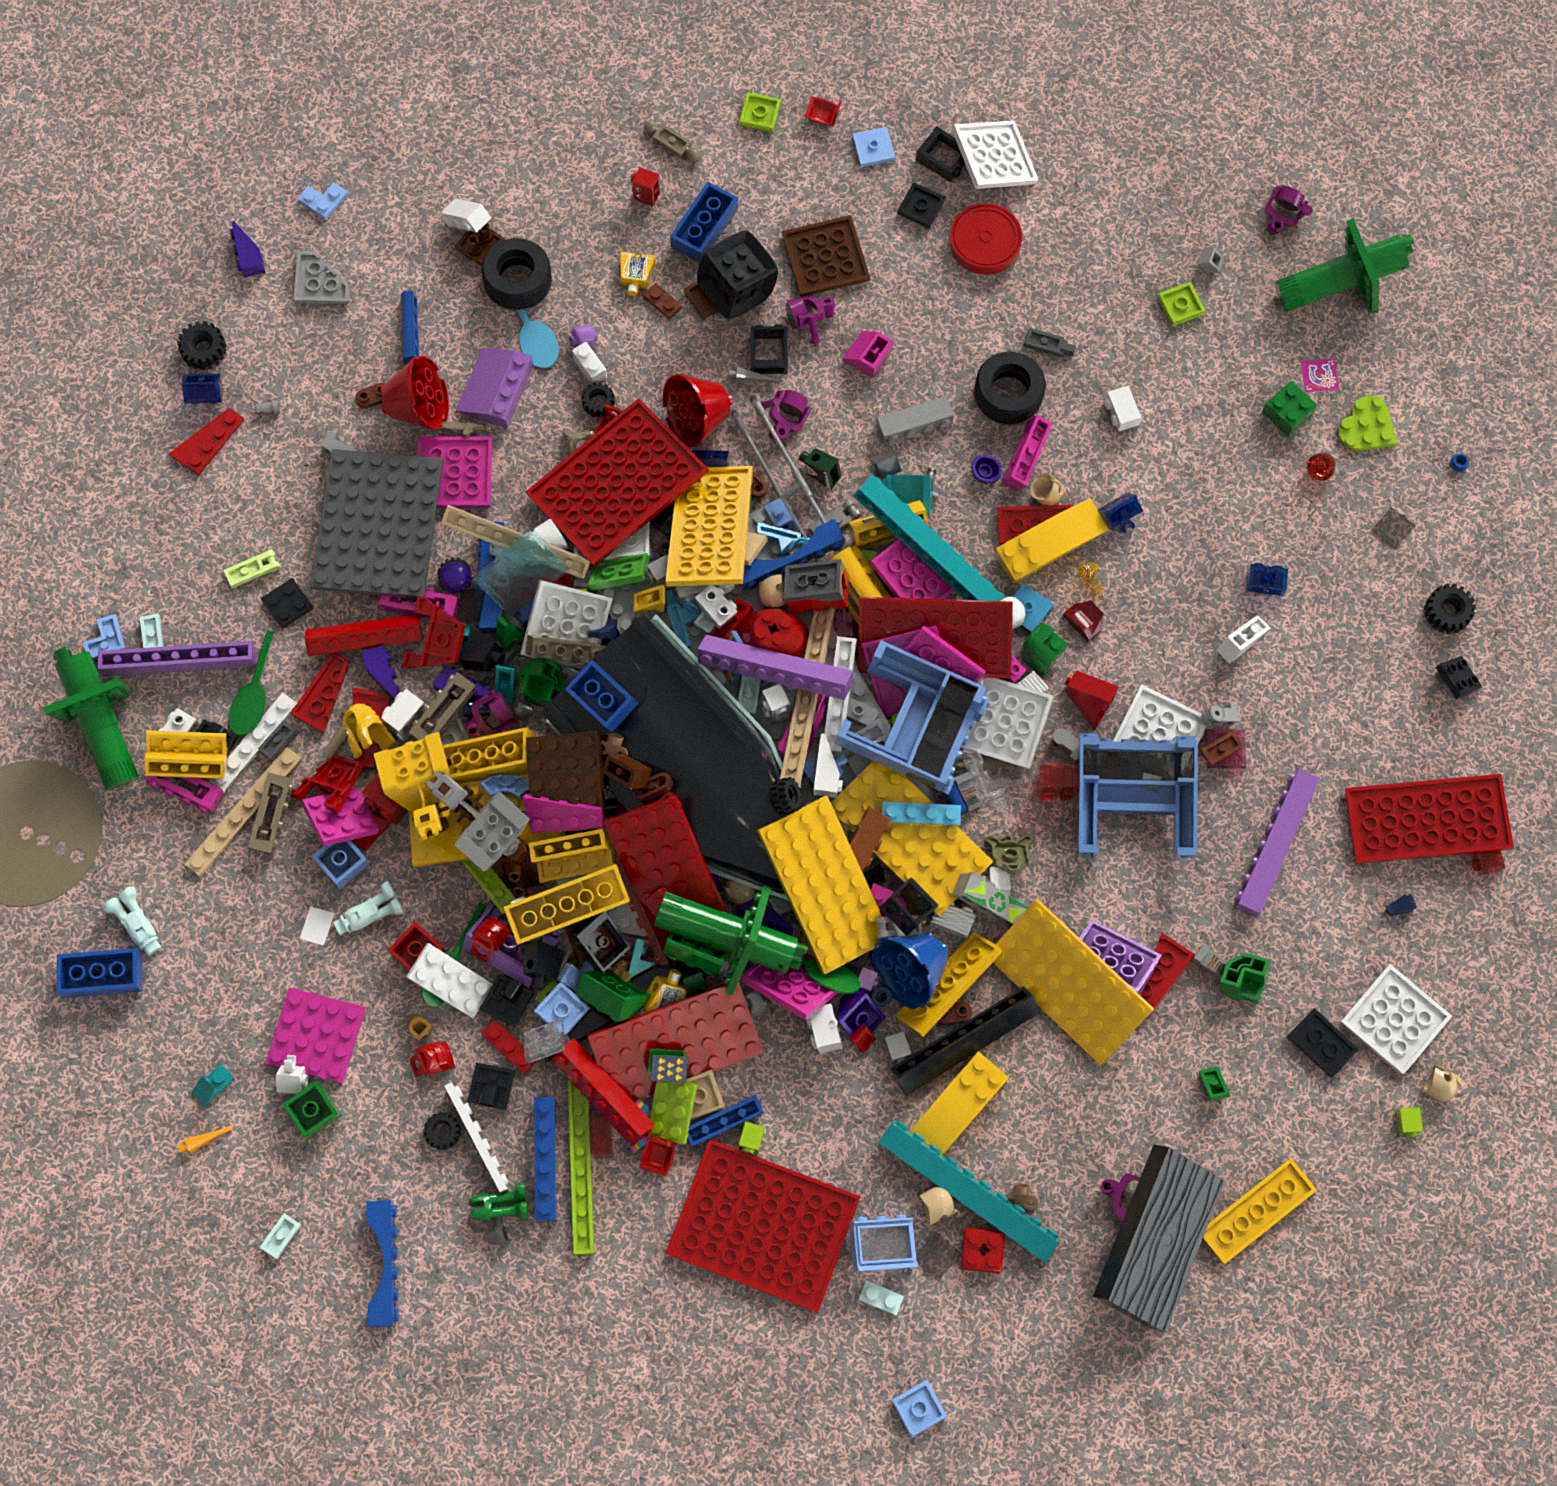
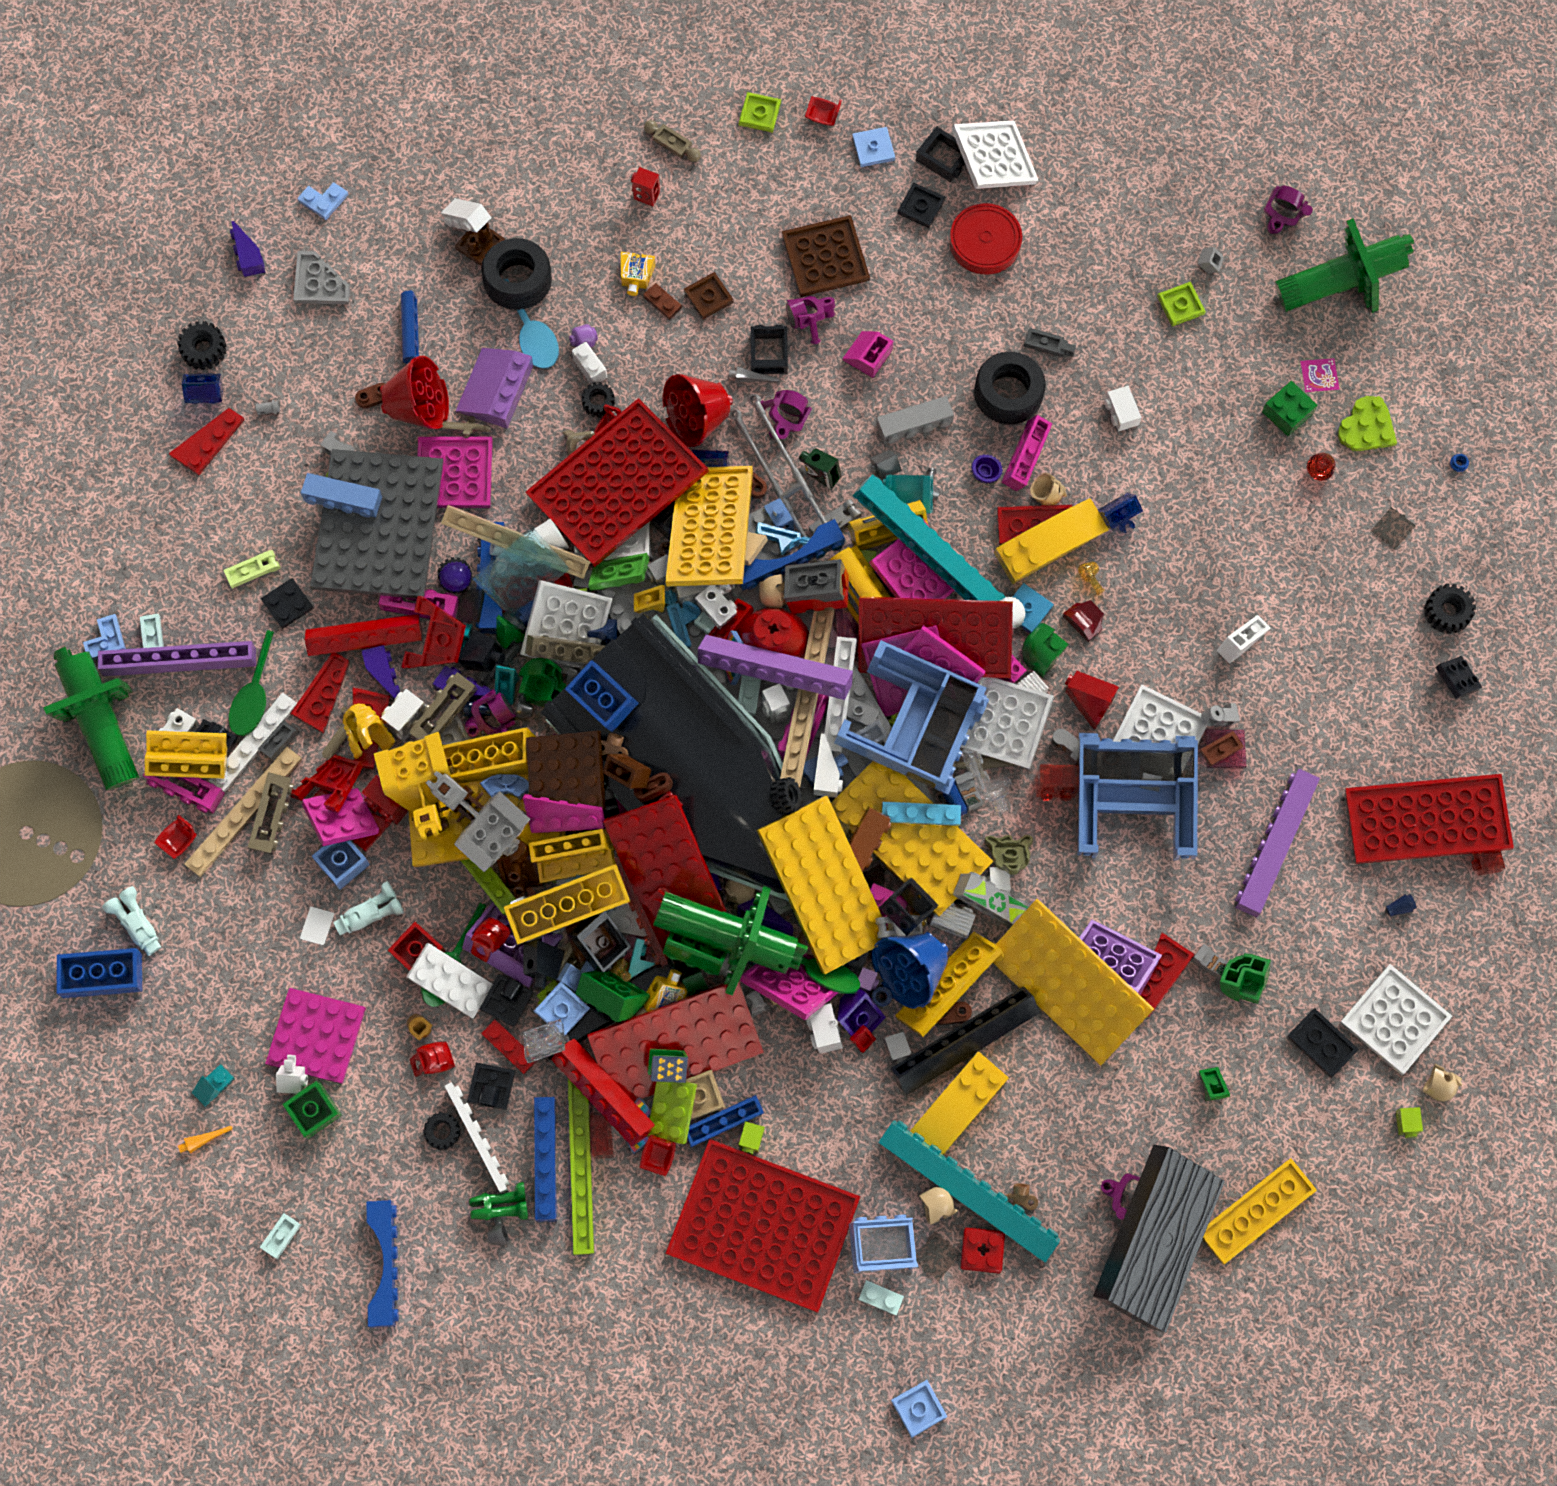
blue brick [670,181,738,263] -> none
black piece [697,230,778,319] -> none
clear blue brick [1246,563,1288,596] -> none
none -> red piece [154,815,197,859]
none -> medium blue brick [301,473,382,518]

